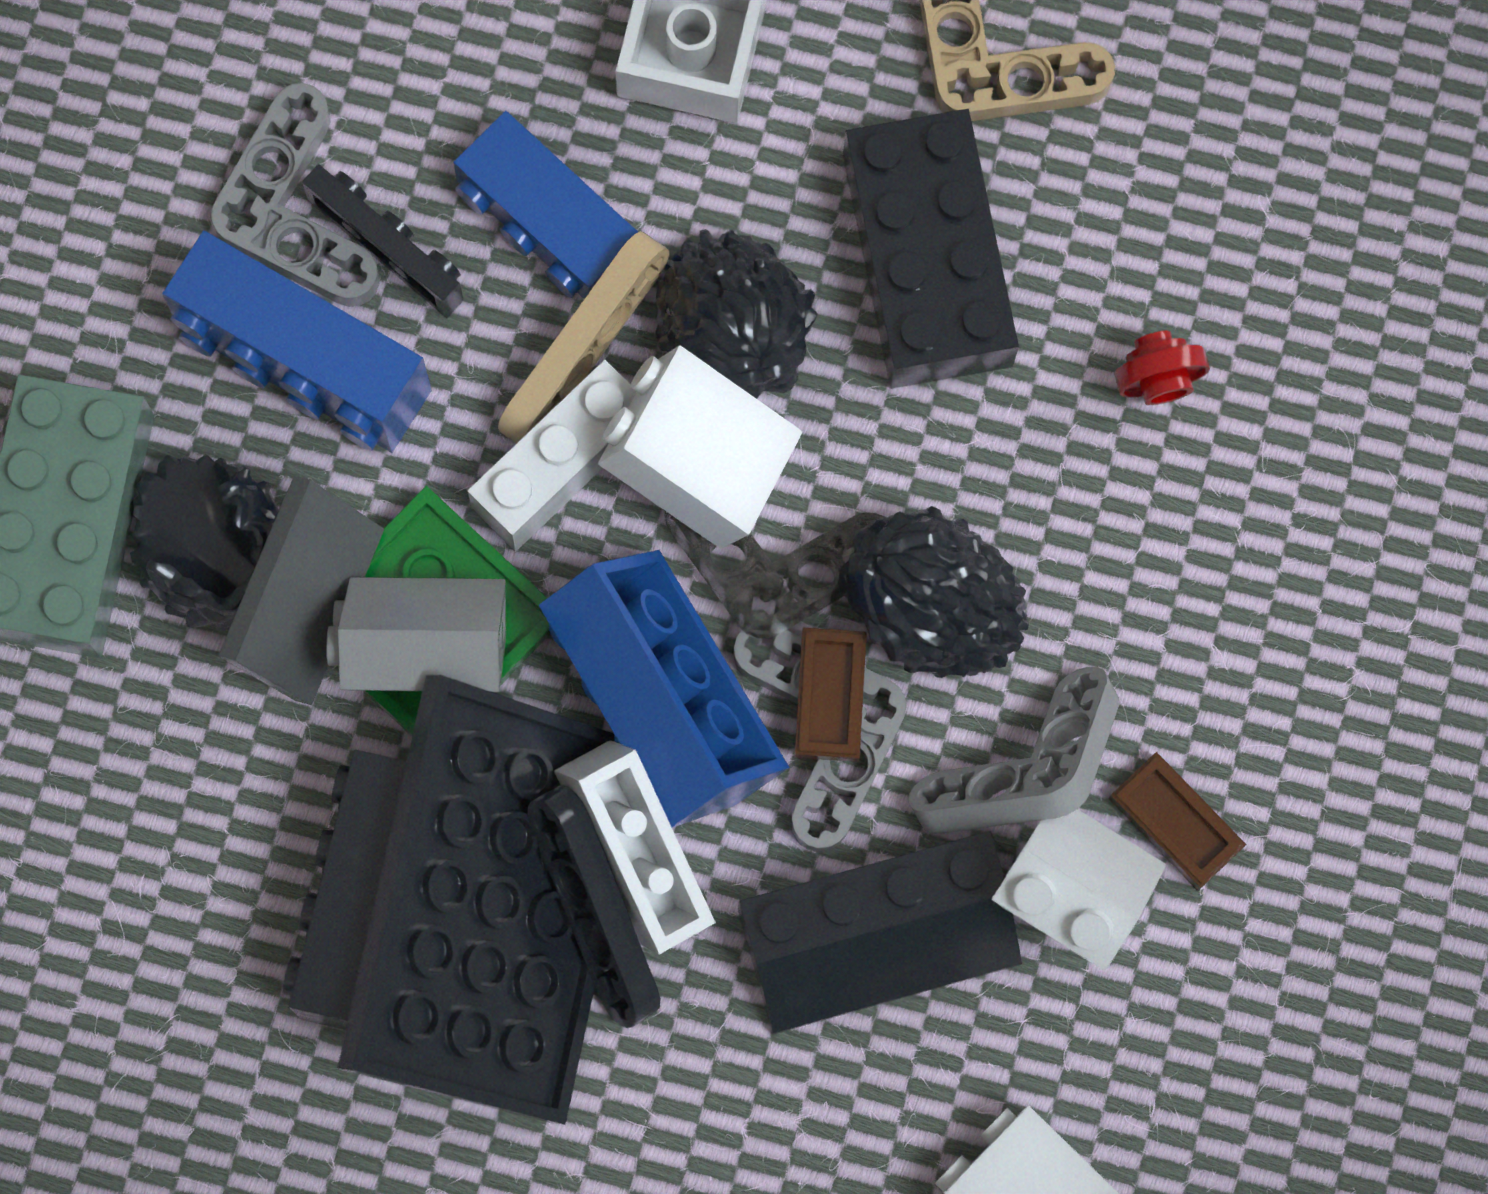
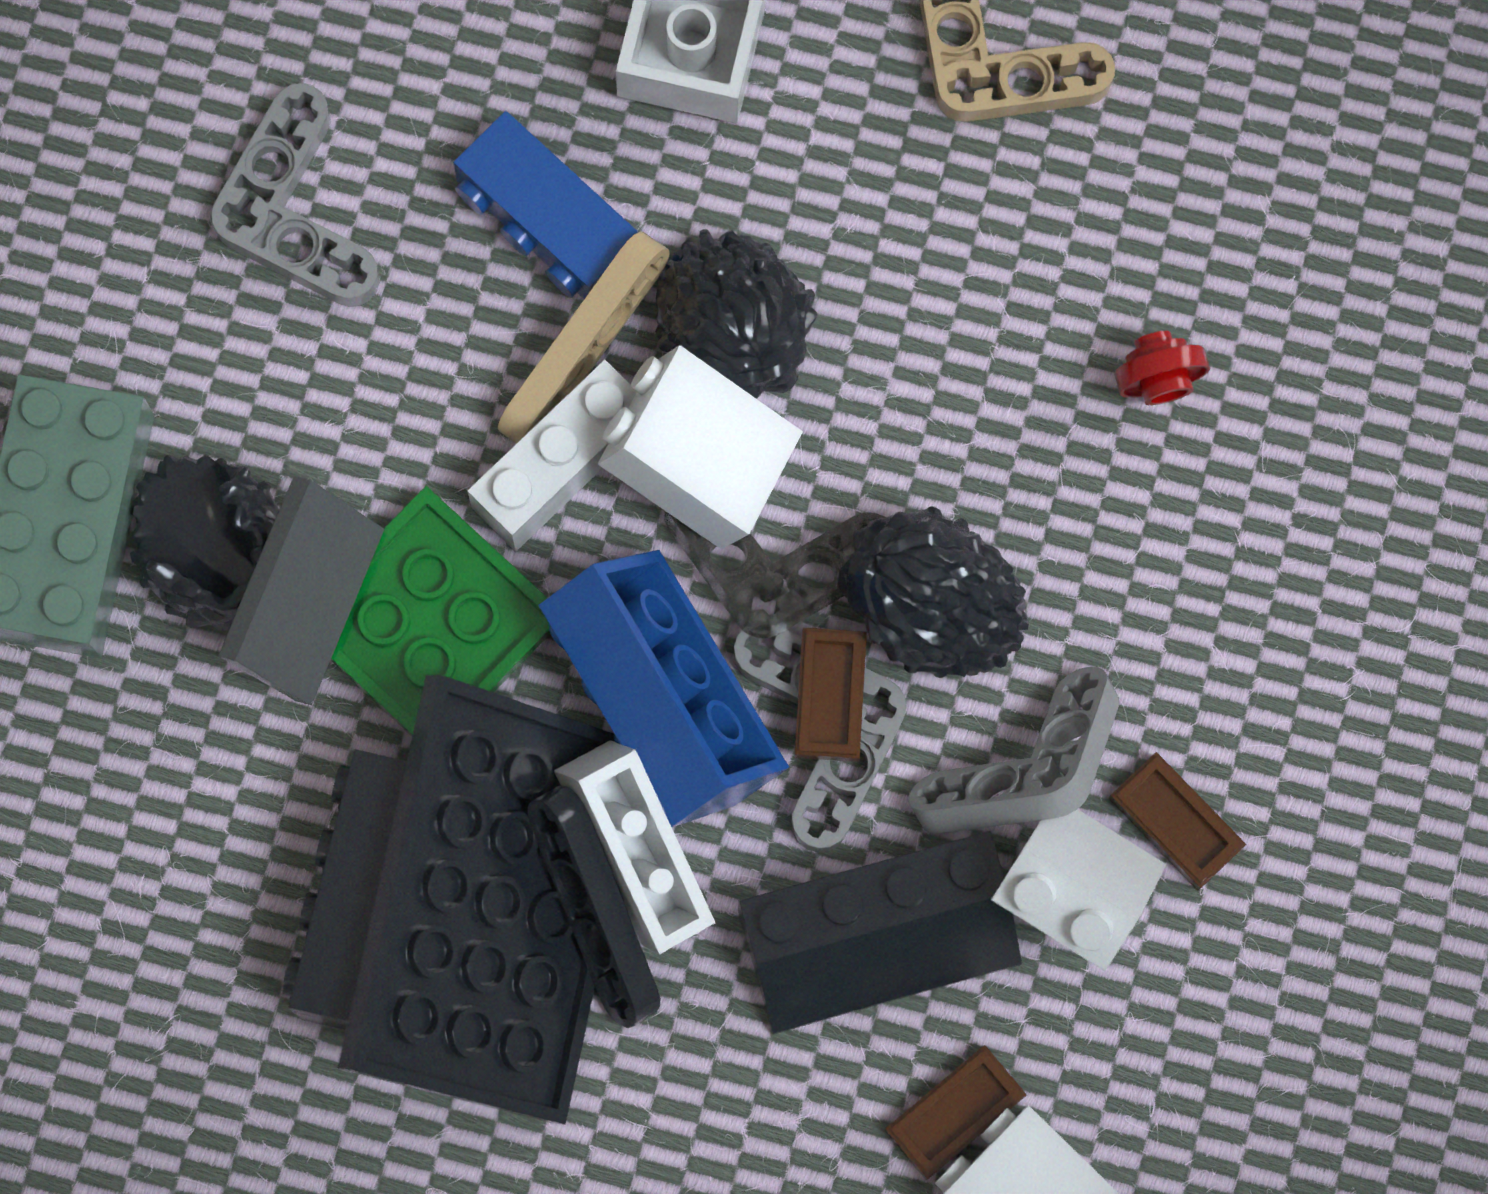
blue brick [162,230,432,453] -> none
black plate [302,164,464,318] -> none
light grey brick [327,577,506,692] -> none
black brick [843,108,1019,389] -> none
none -> reddish brown tile [884,1045,1027,1181]

